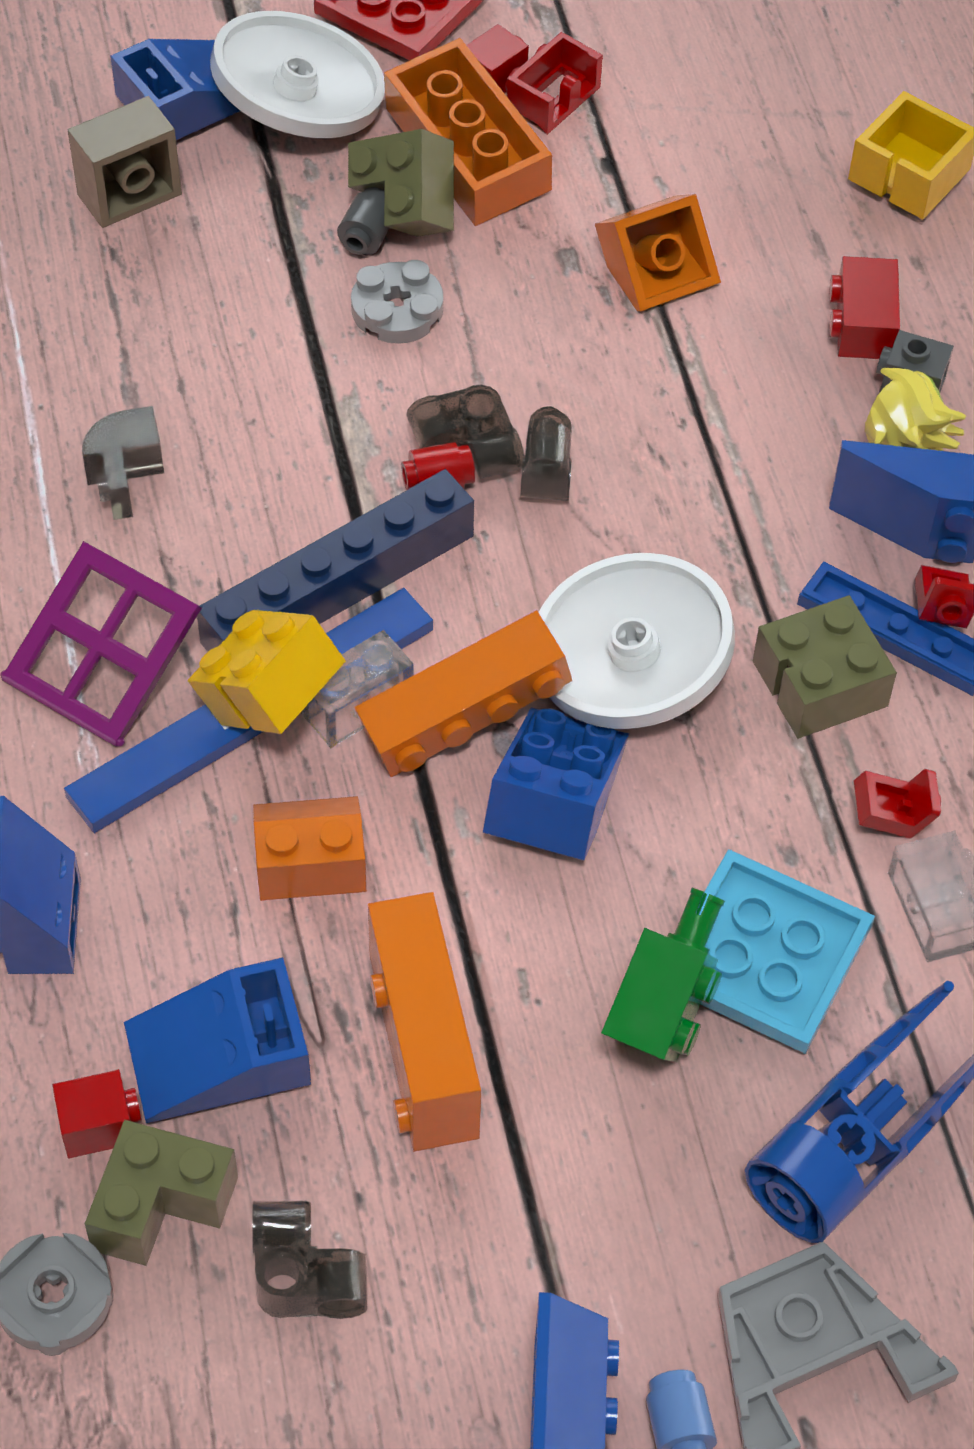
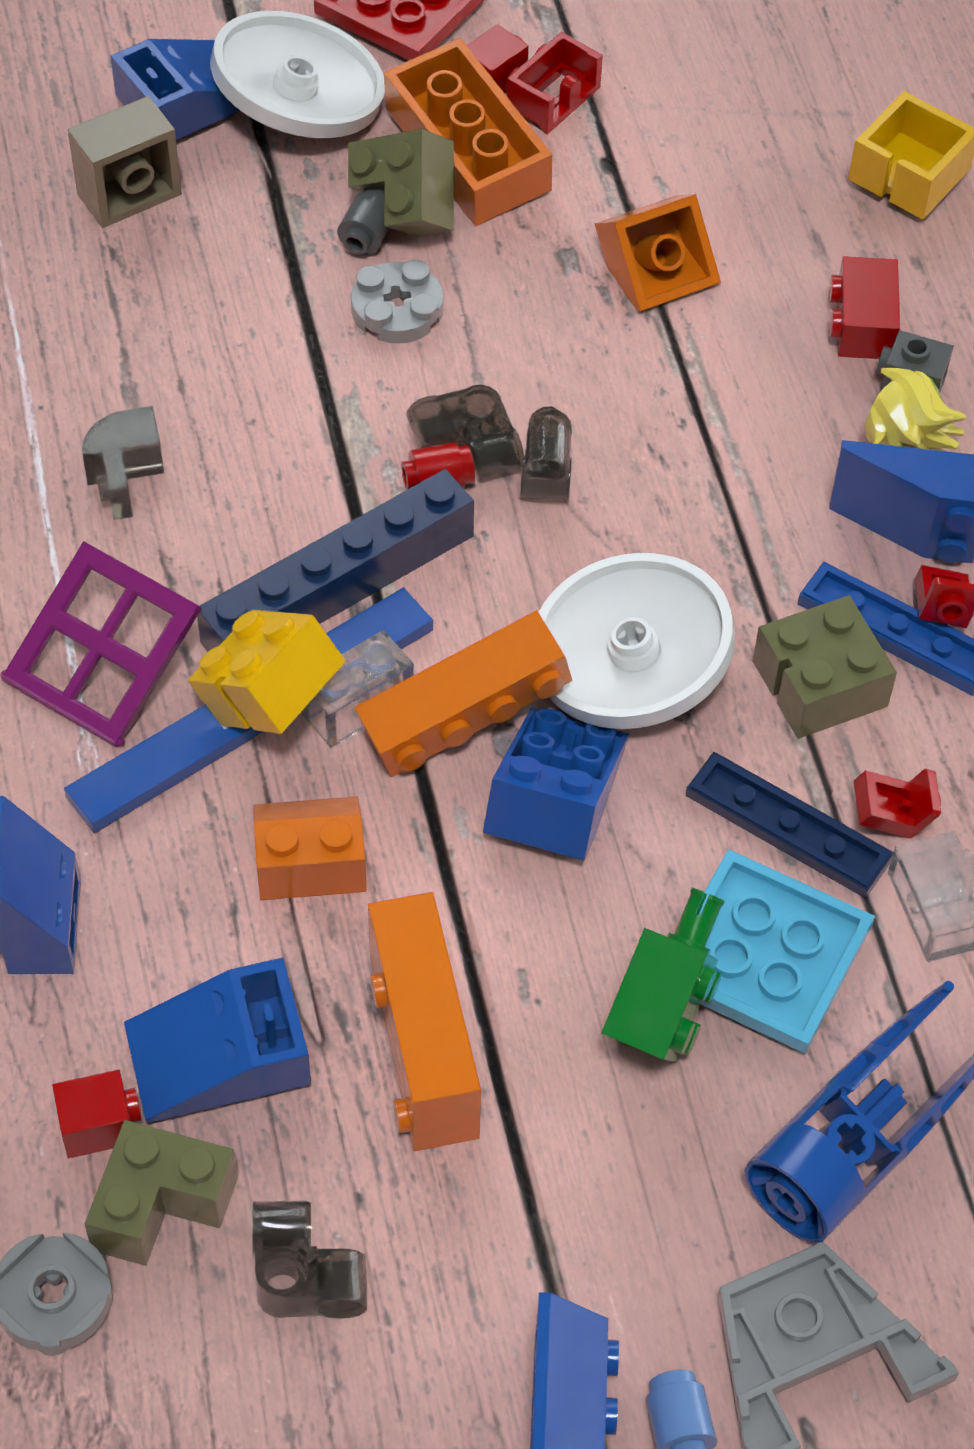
none -> dark blue tile [685,751,894,899]

